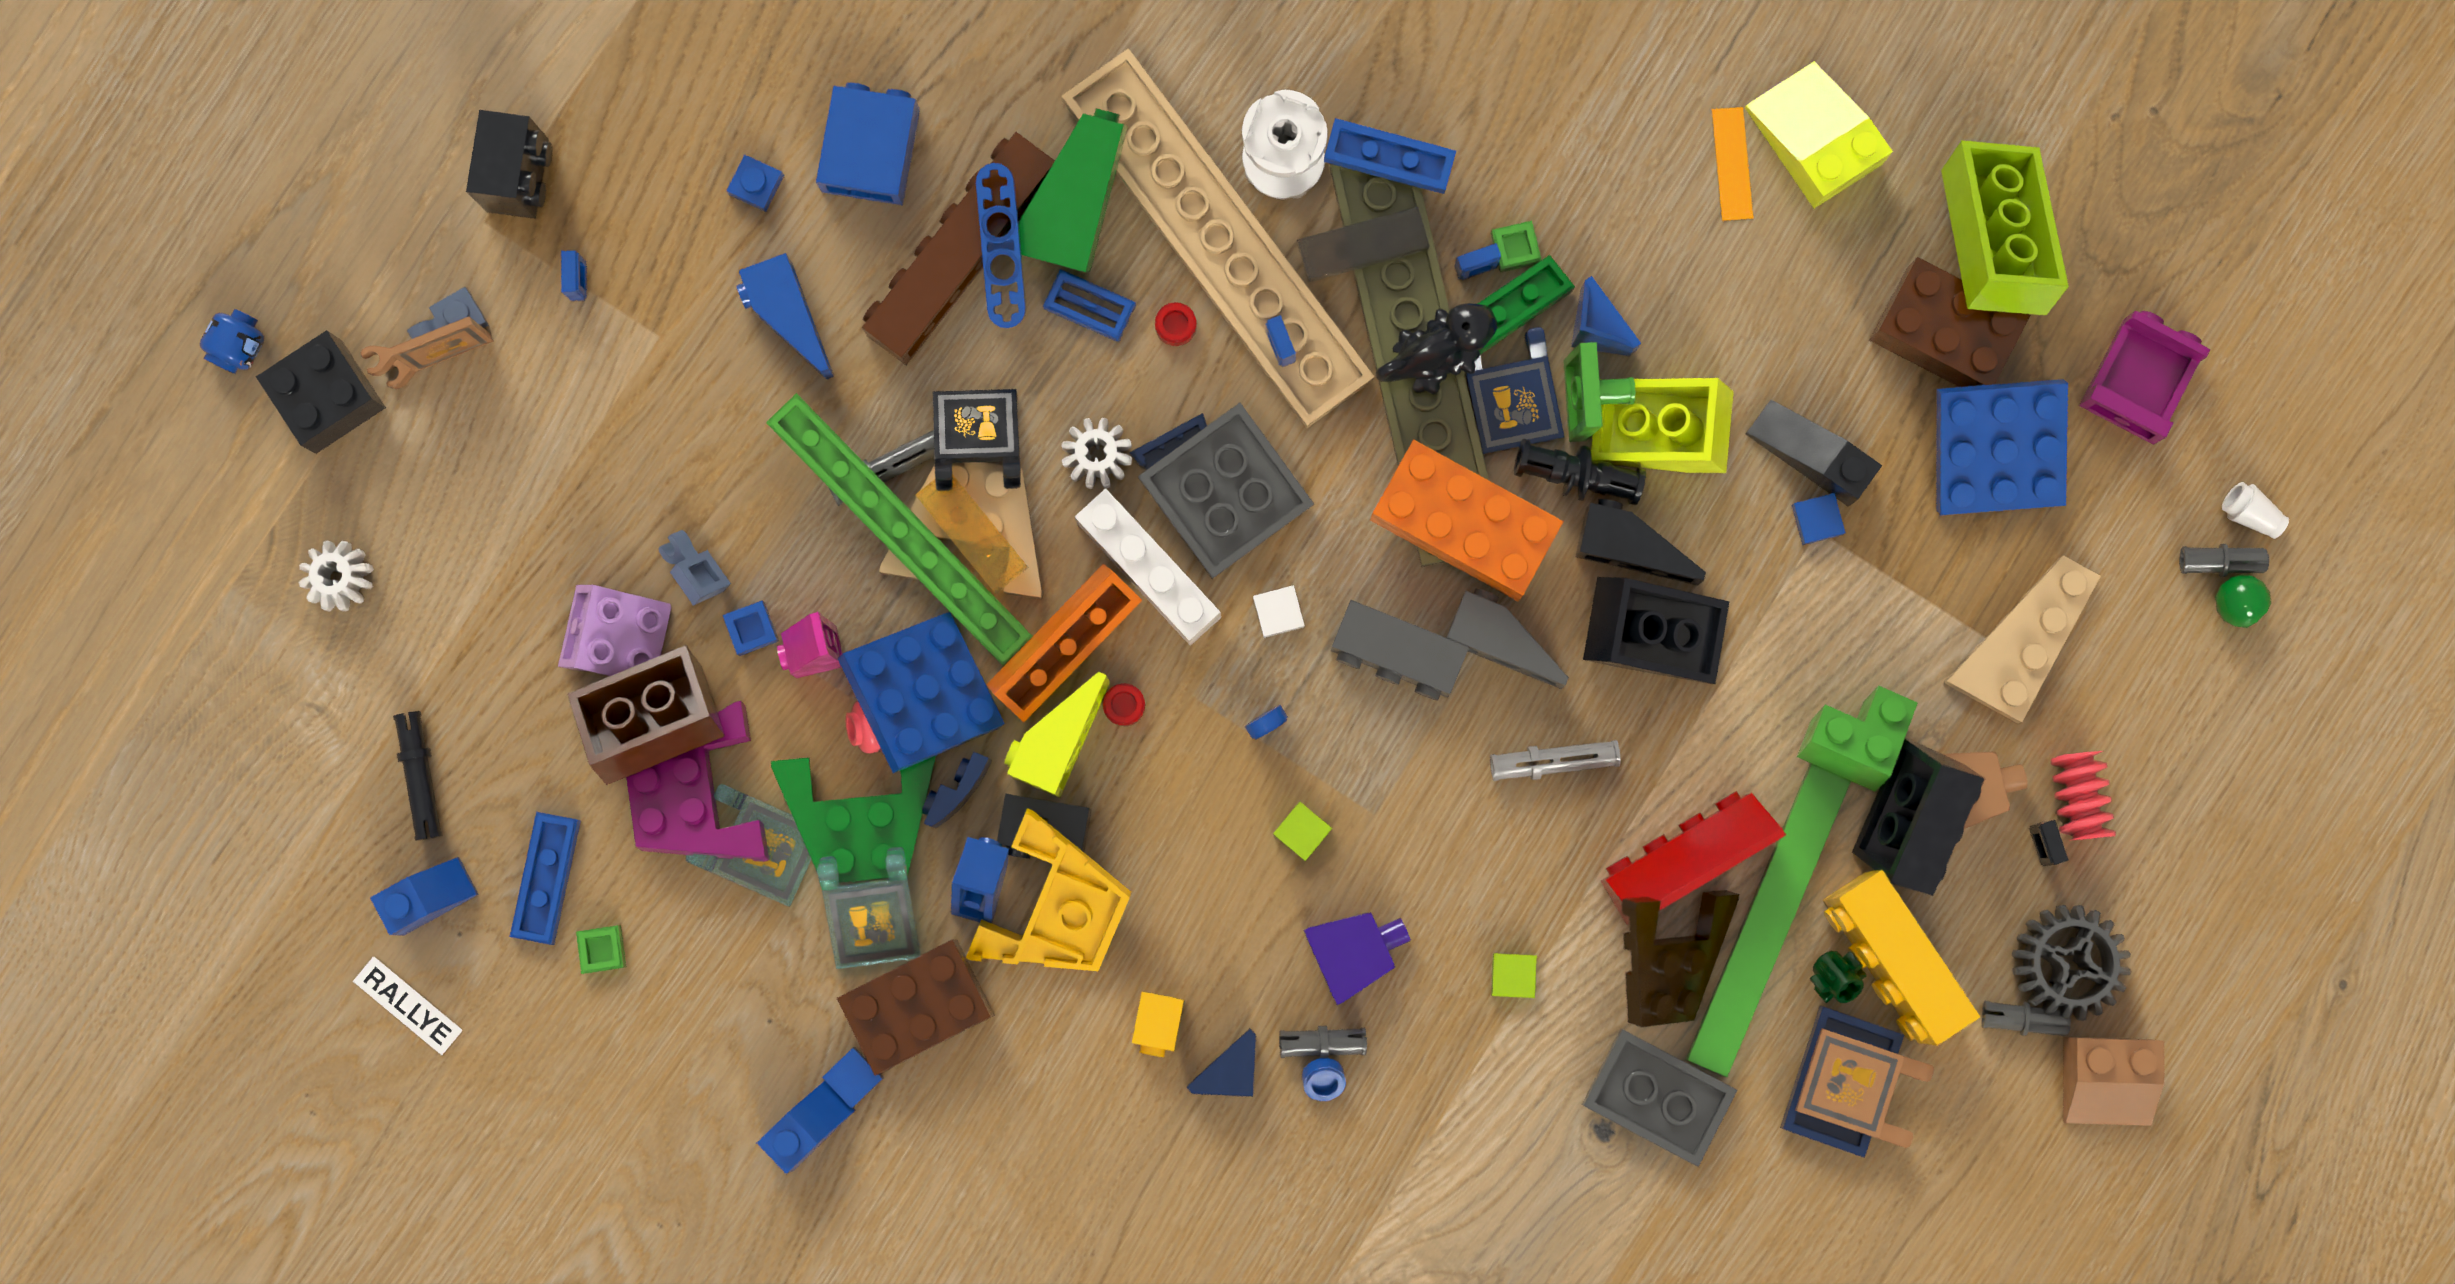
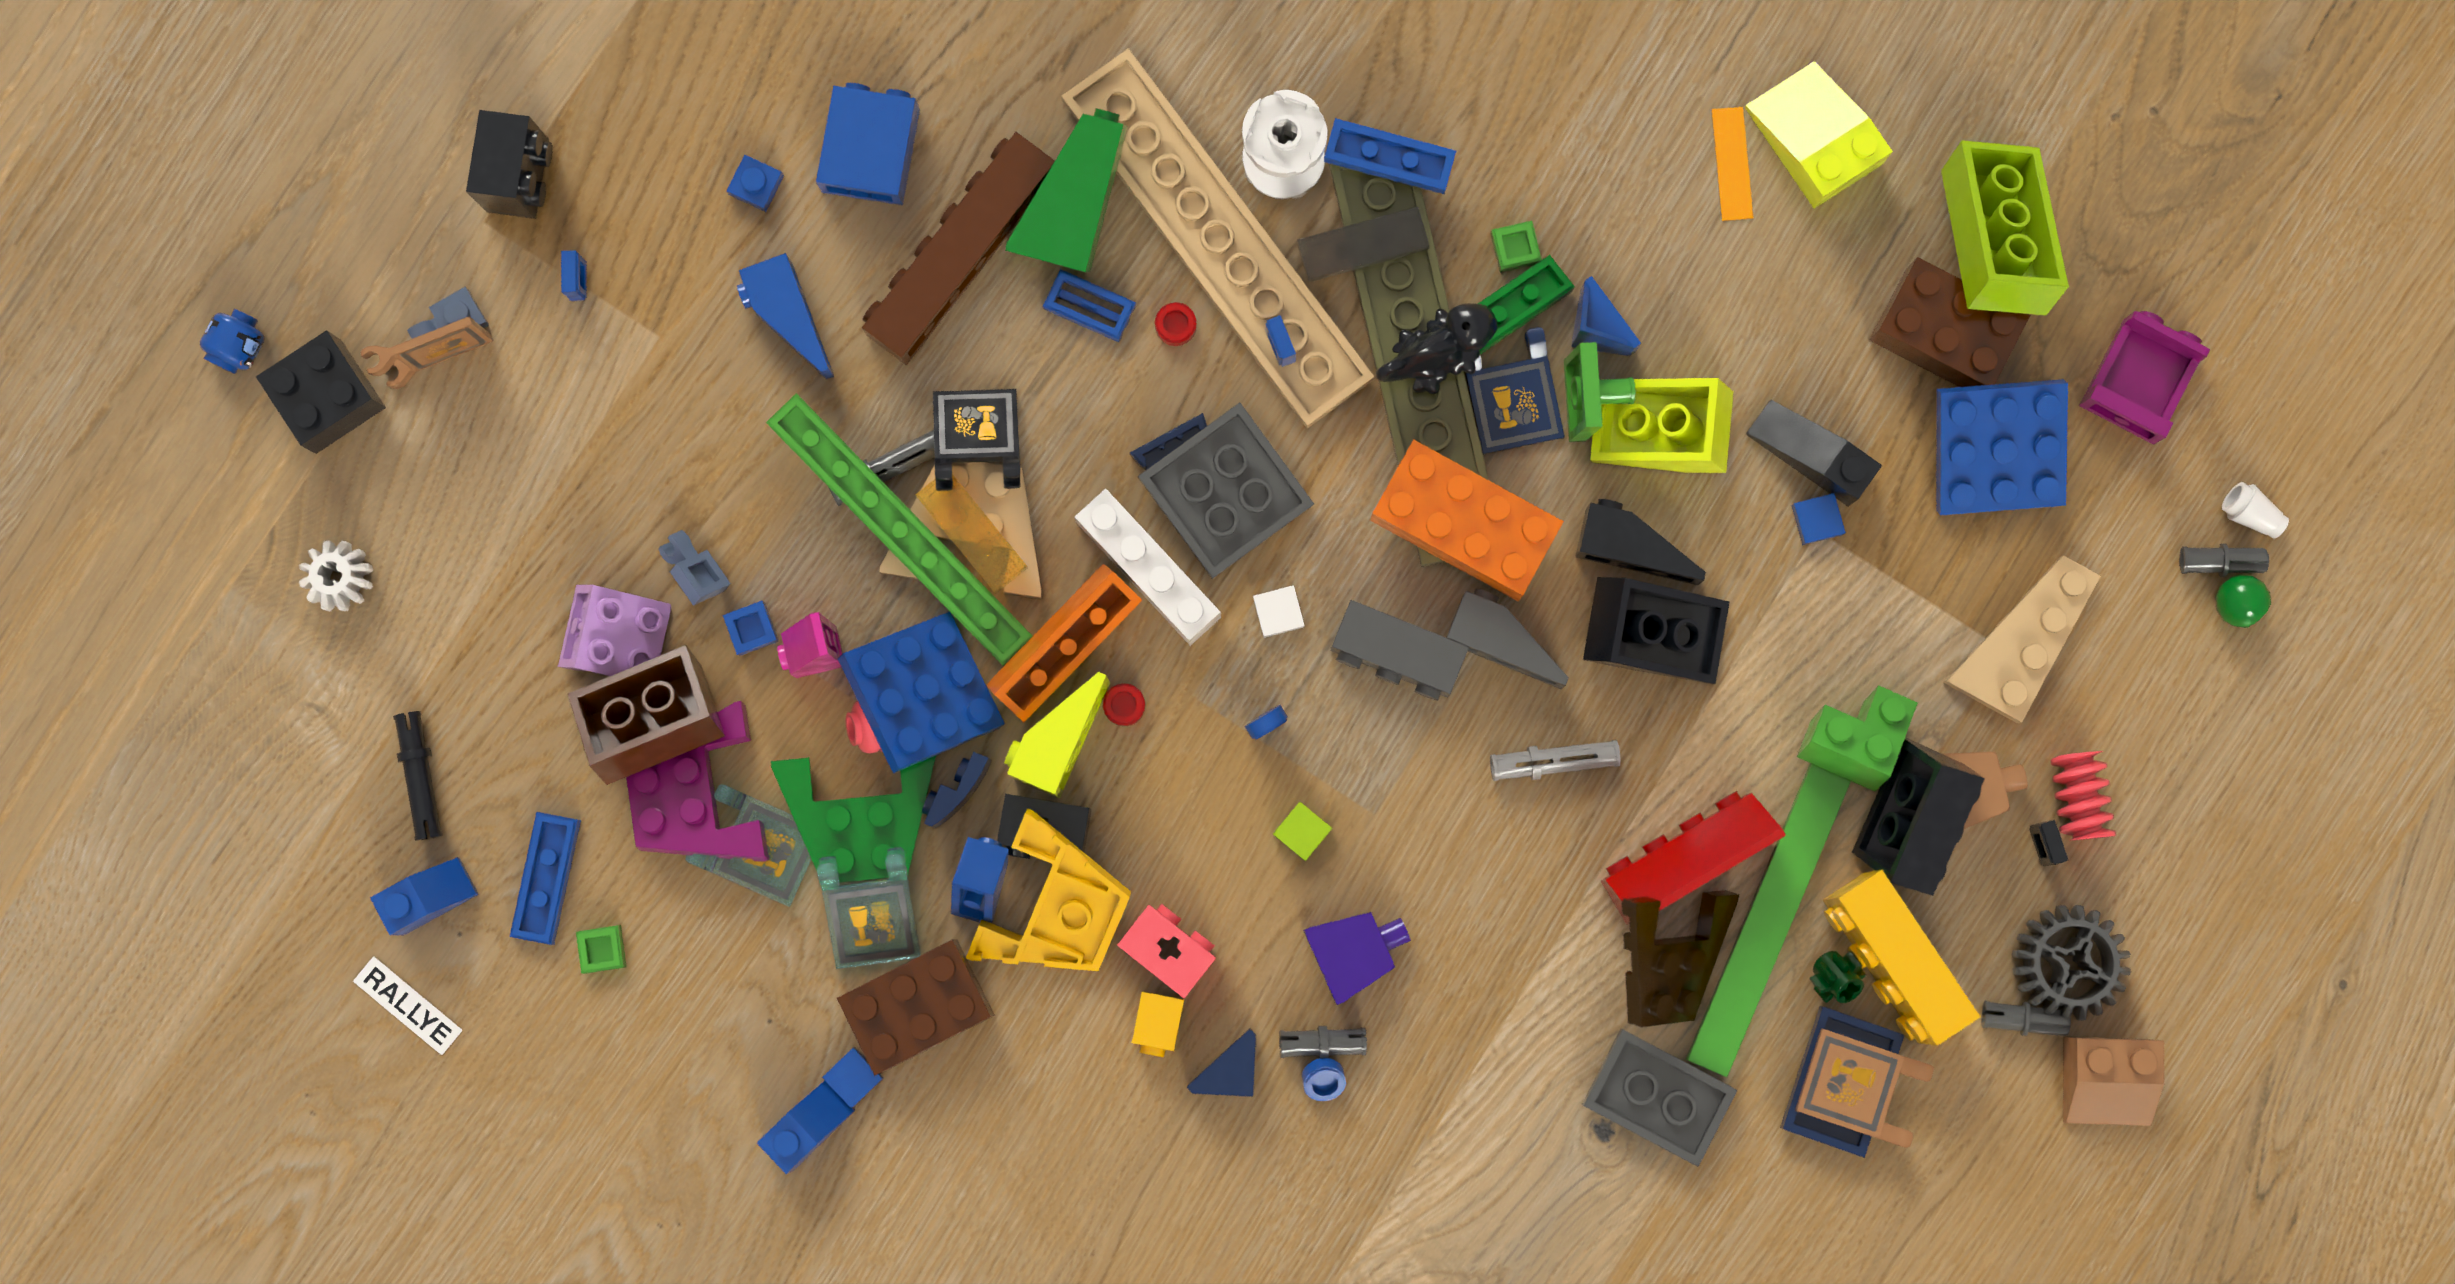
blue beam [976,163,1026,328] -> none
white gear [1062,418,1132,489] -> none
blue tile [1454,243,1501,280] -> none
lime tile [1491,953,1537,998] -> none
black piece [1514,439,1646,505] -> none
none -> coral brick [1117,904,1216,999]

